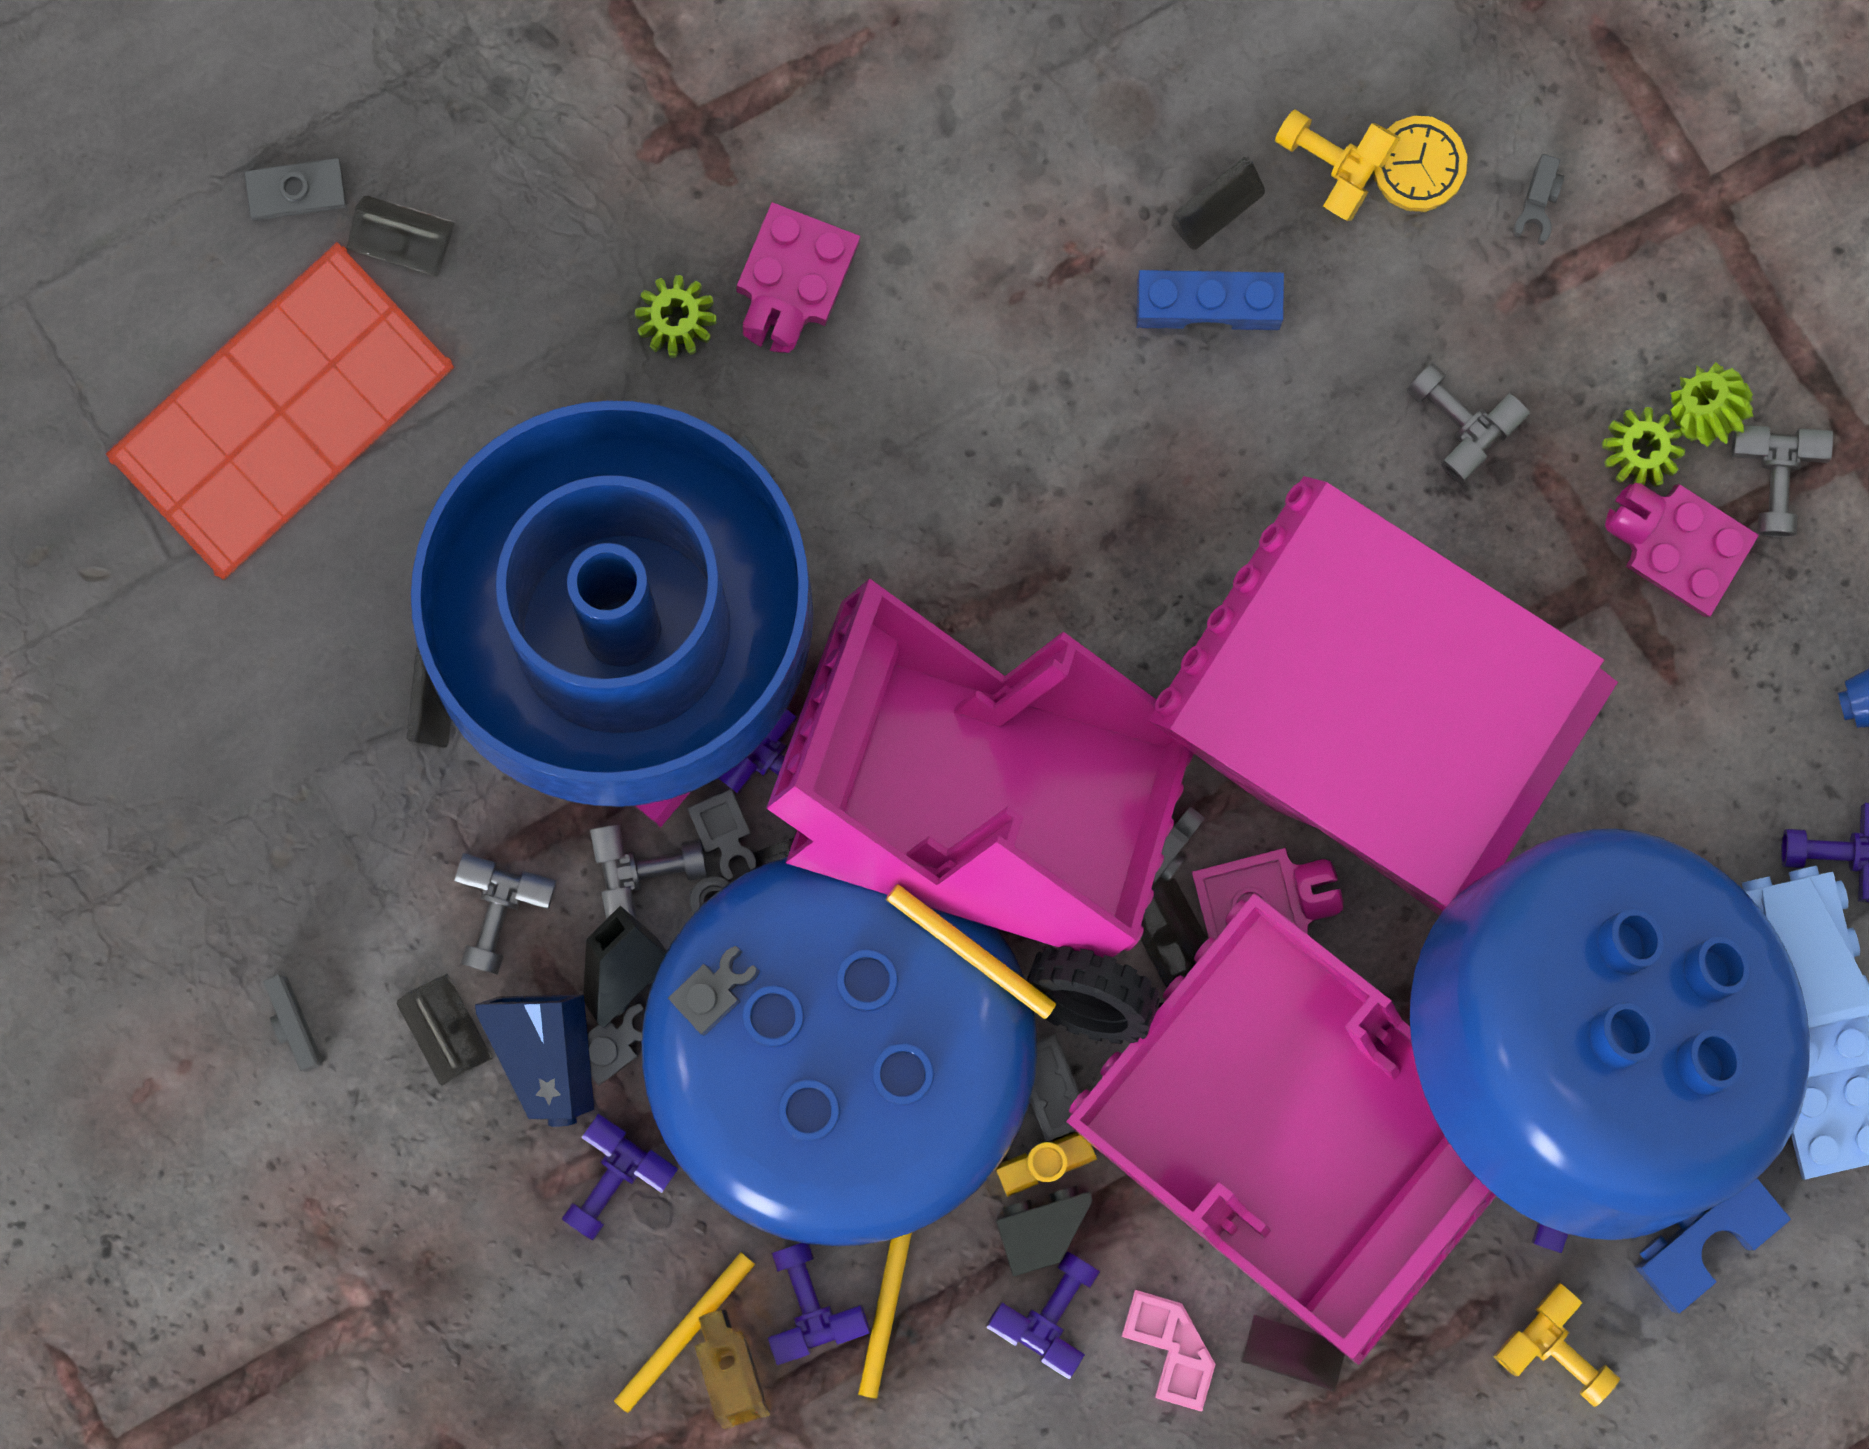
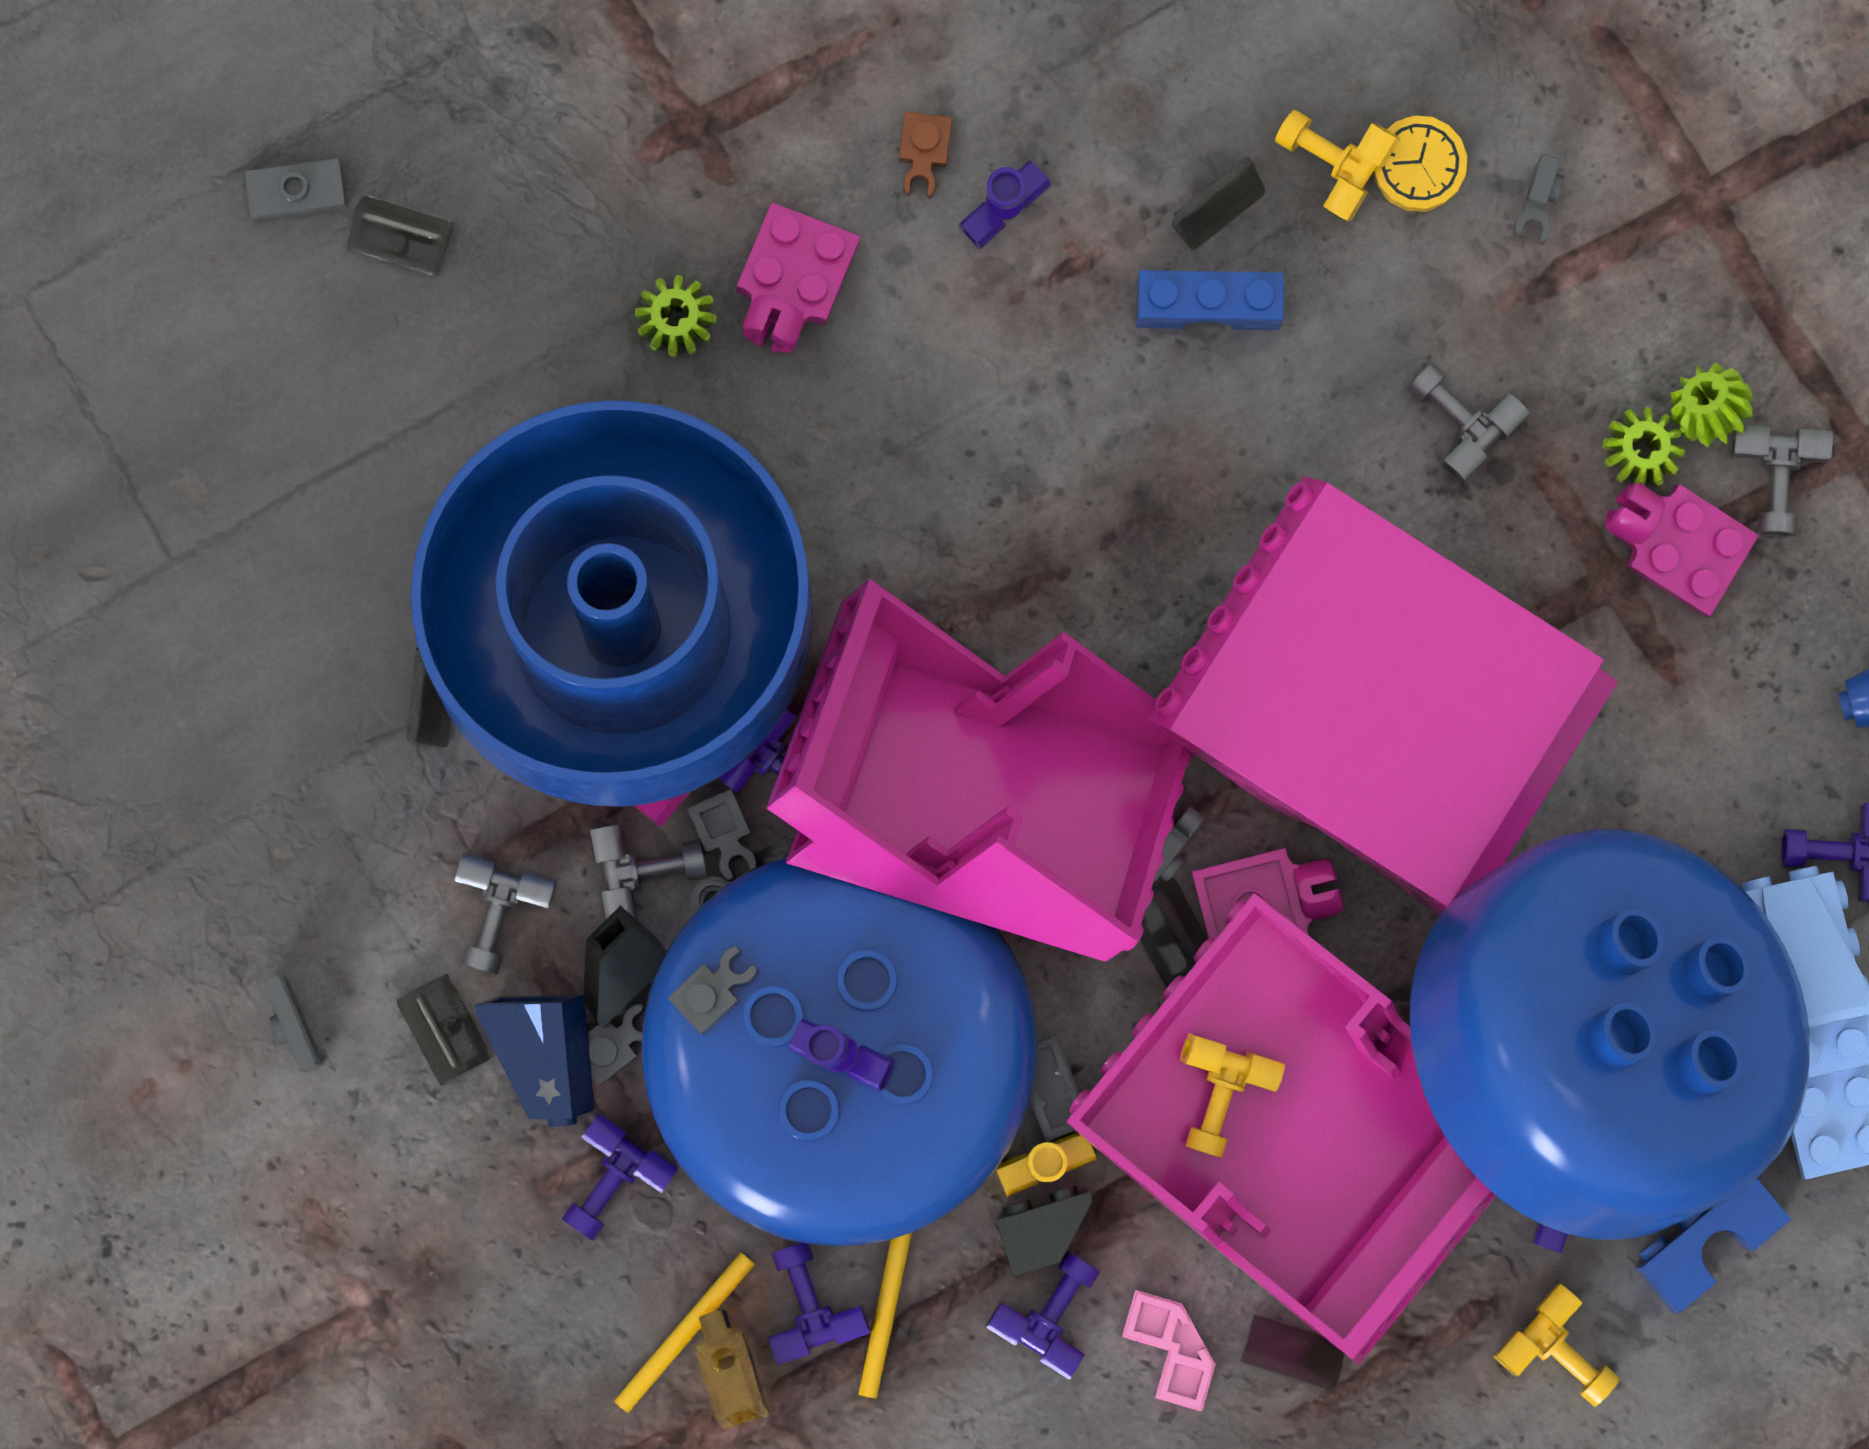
clear red piece [105,242,455,581] -> none
yellow bar [886,884,1056,1019] -> none
black tyre [1026,947,1160,1044] -> none
none -> dark purple bar [789,1018,896,1092]
none -> dark orange plate [899,111,952,199]
none -> dark purple bar [958,160,1051,249]
none -> yellow bar [1180,1033,1285,1158]

